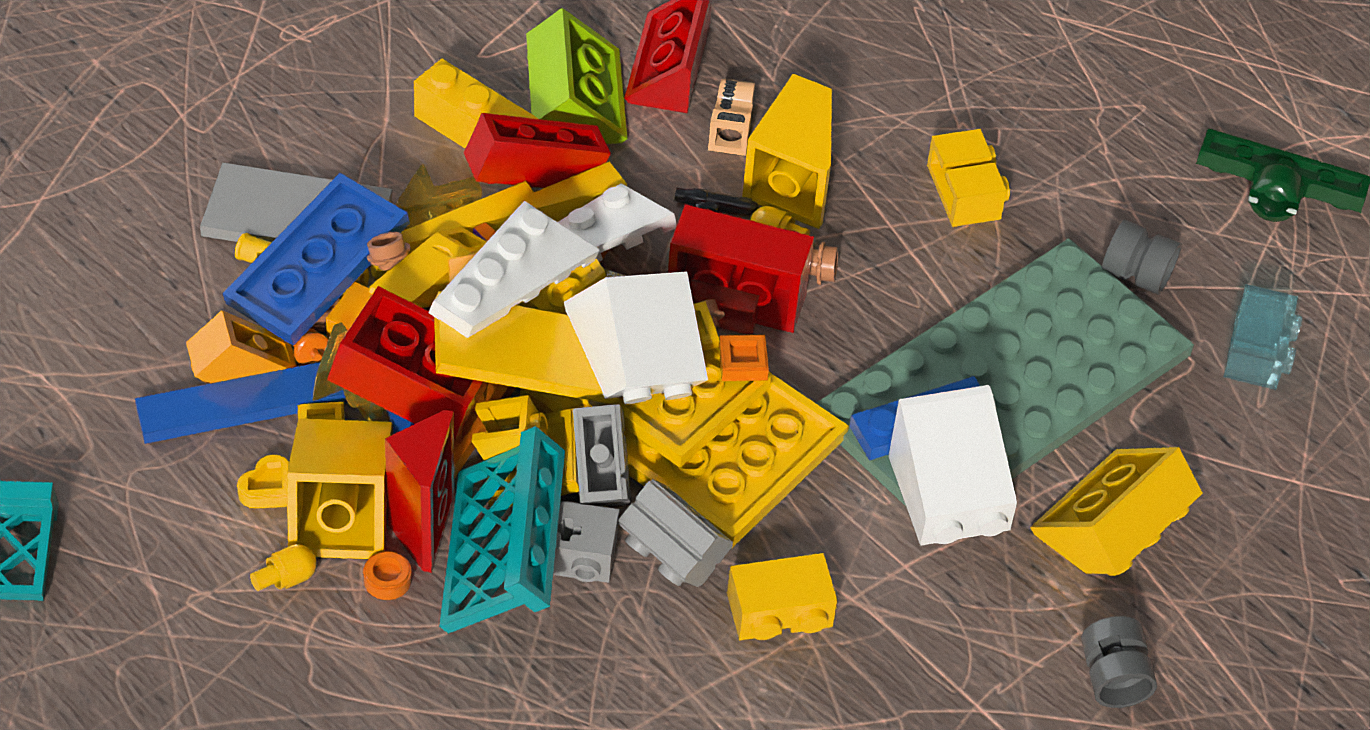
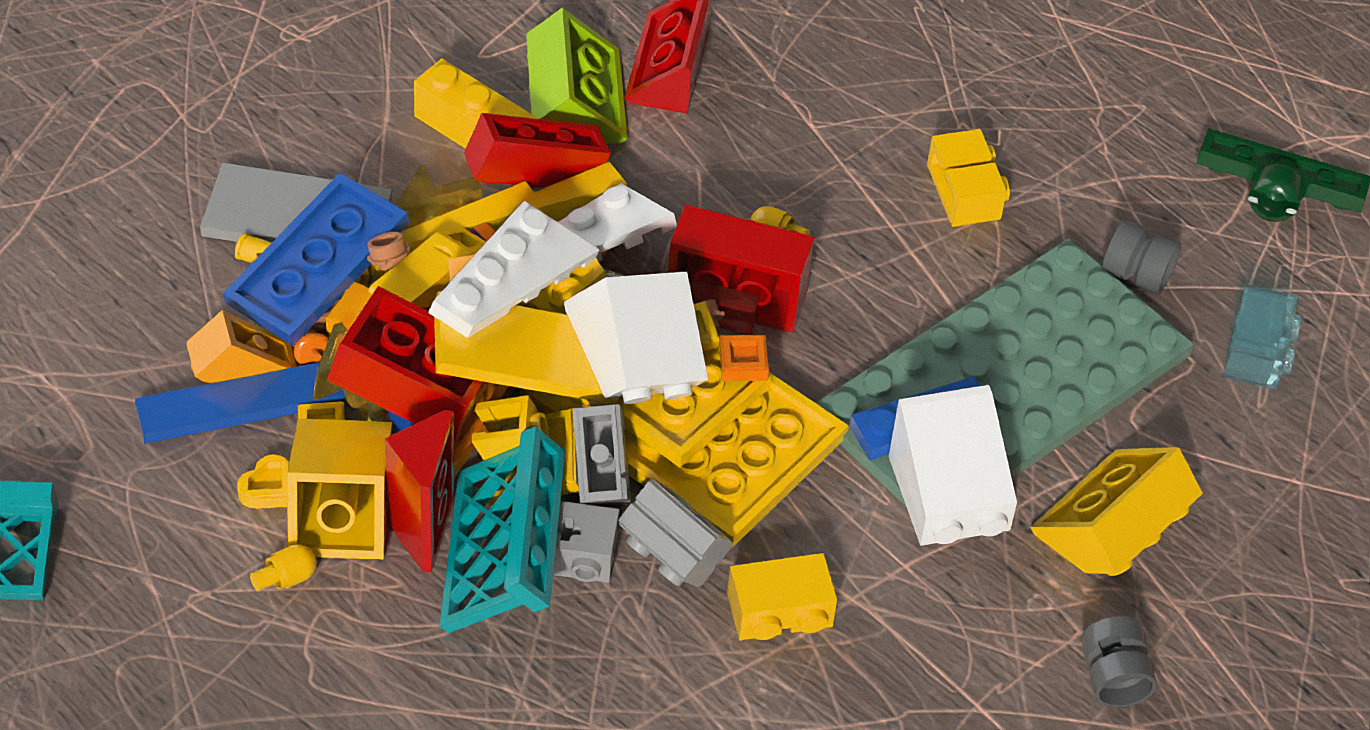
orange tile [363,551,412,600] -> none
black piece [674,187,759,215] -> none
light nougat leg [708,78,755,156] -> none
yellow slope [742,74,832,229] -> none
nougat plate [809,242,839,285] -> none

